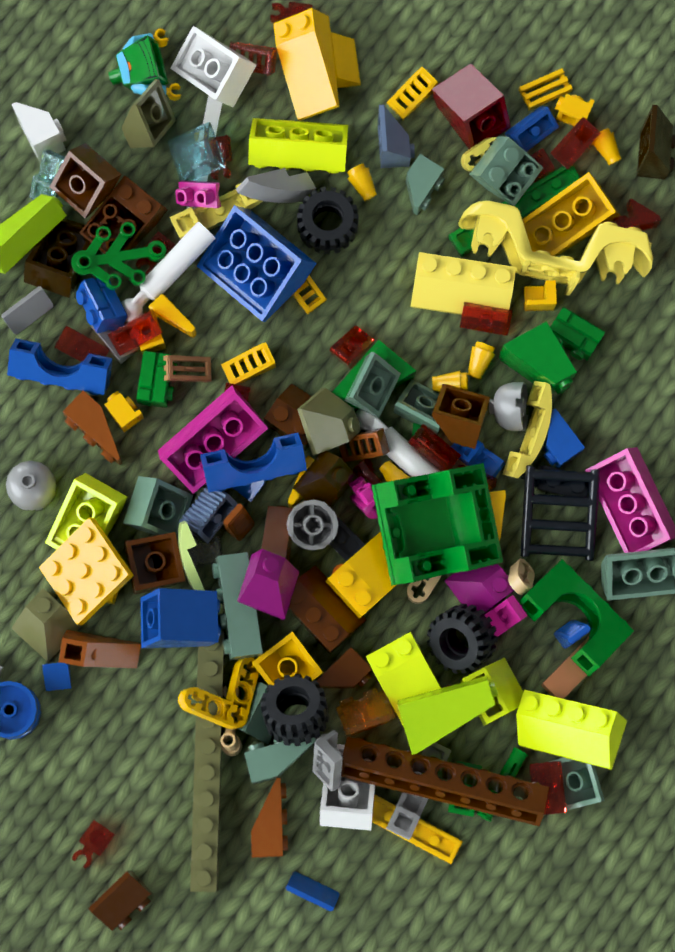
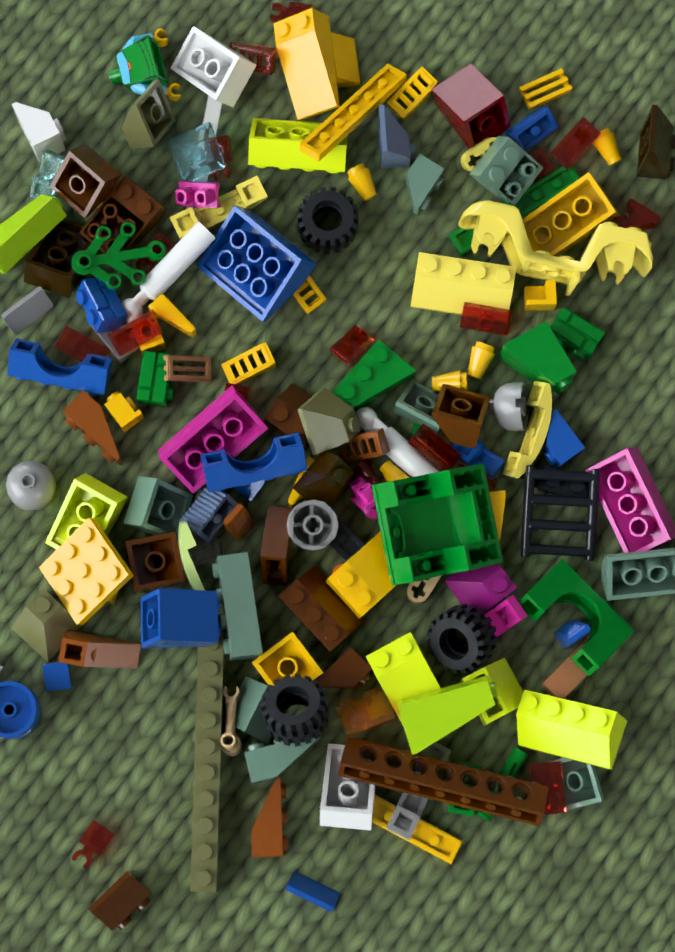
yellow beam [178,657,259,730] -> none
light grey slope [236,168,316,203] -> none
magenta slope [237,549,299,620] -> none
light grey bracket [313,730,343,792] -> none
sand green slope [344,352,401,418] -> none
tan beam [508,558,535,595] -> none
yellow brick [555,94,595,130] -> none
none -> yellow plate [299,63,407,162]

